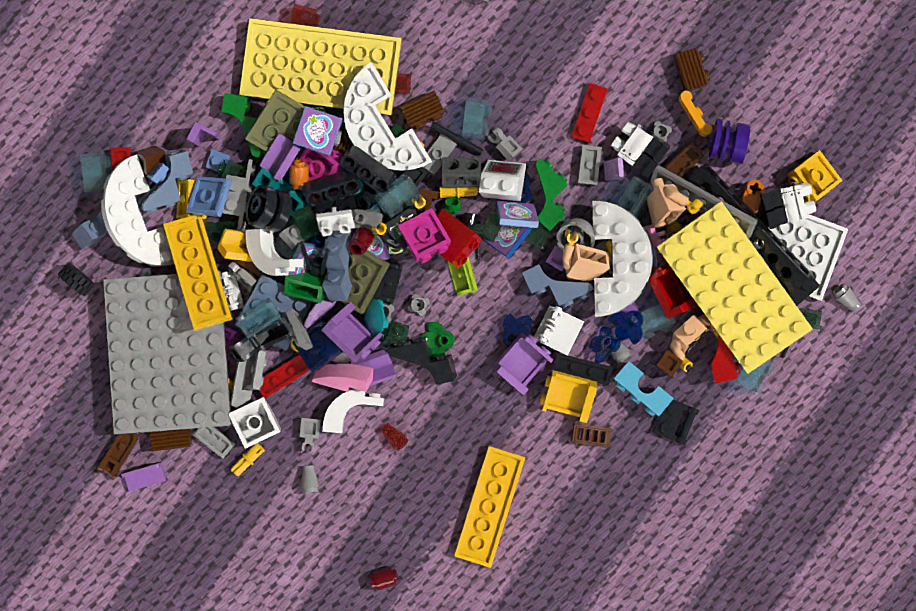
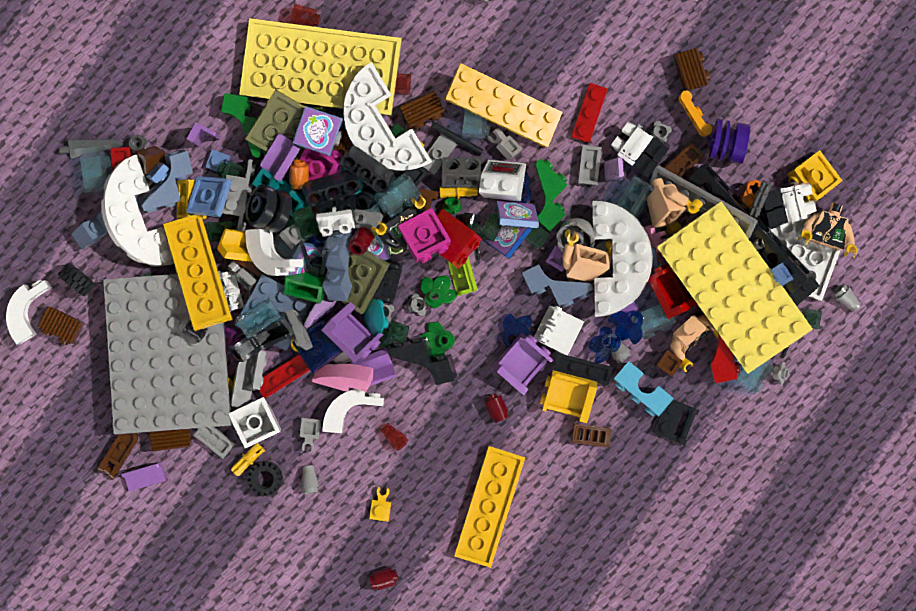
none -> white arch [6,280,52,344]
none -> reddish brown brick [37,306,85,345]
none -> dark grey bar [59,139,127,159]
none -> flat silver plate [129,135,147,153]
none -> black bush [182,319,208,343]
none -> black tyre [247,461,283,497]
none -> yellow plate [369,487,391,522]
none -> green plate [421,275,458,309]
none -> yellow plate [444,63,562,148]
none -> dark red brick [484,393,509,423]
none -> dark grey axle [748,180,772,218]
none -> medium blue plate [771,263,793,286]
none -> light grey plate [773,362,789,384]
none -> torso [797,203,858,258]

